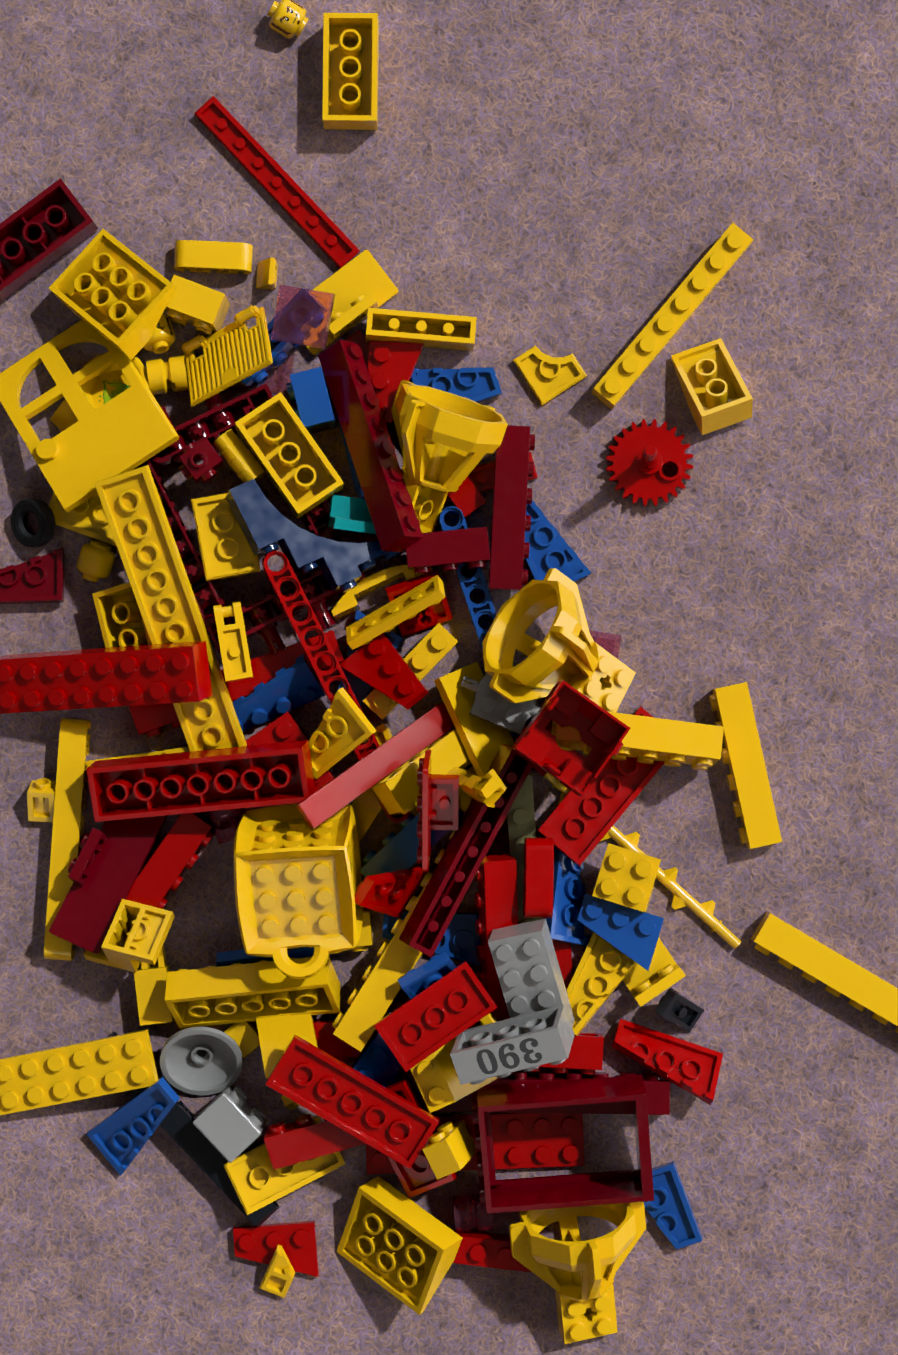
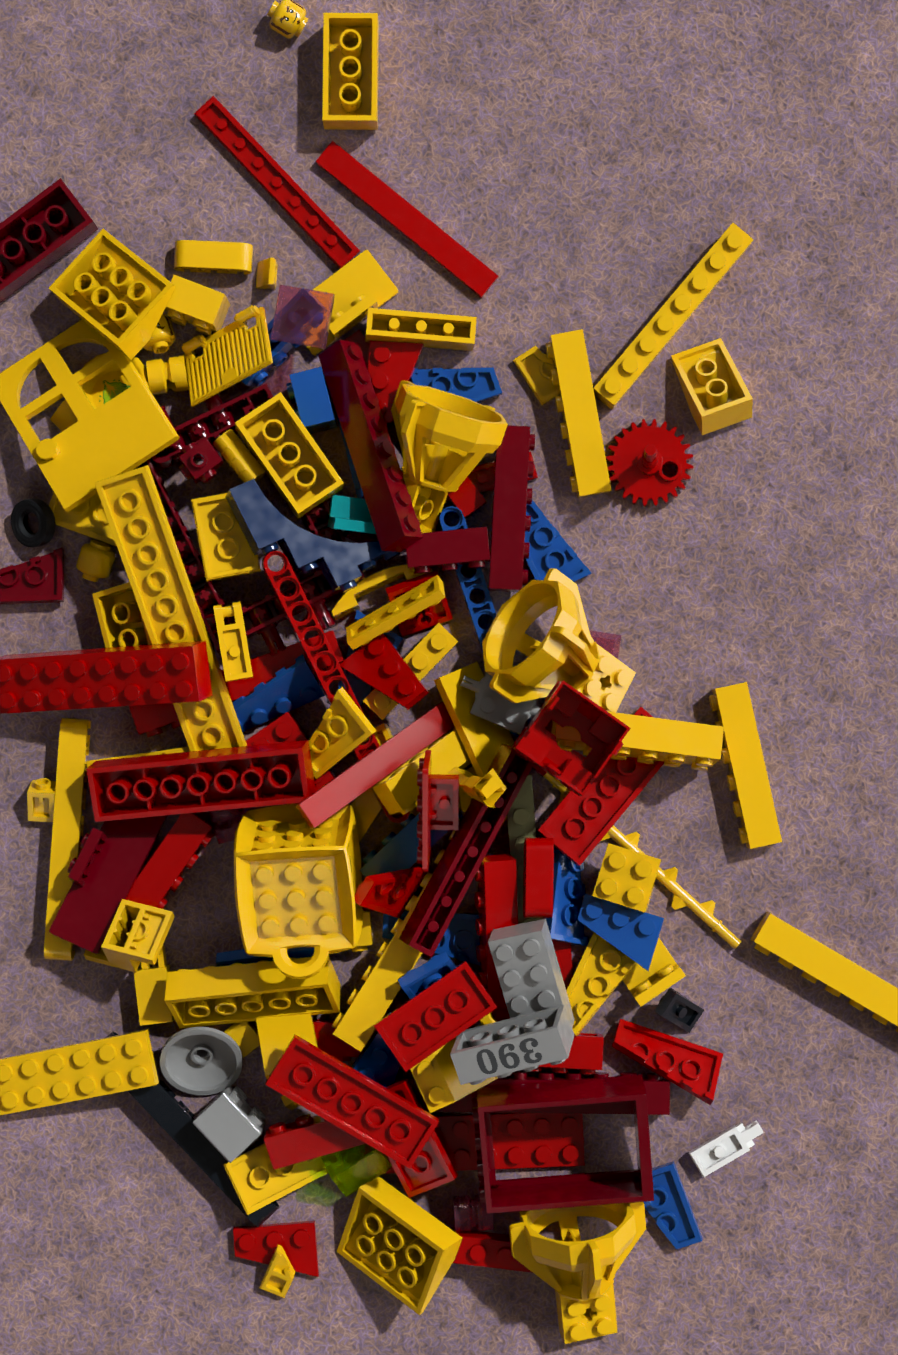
blue wing [86,1077,180,1176] -> none
yellow hinge [422,1119,477,1180] -> none
none -> red tile [316,141,499,298]
none -> clear neon green slope [321,1144,393,1197]
none -> yellow brick [545,329,612,498]
none -> white hinge [688,1120,764,1177]

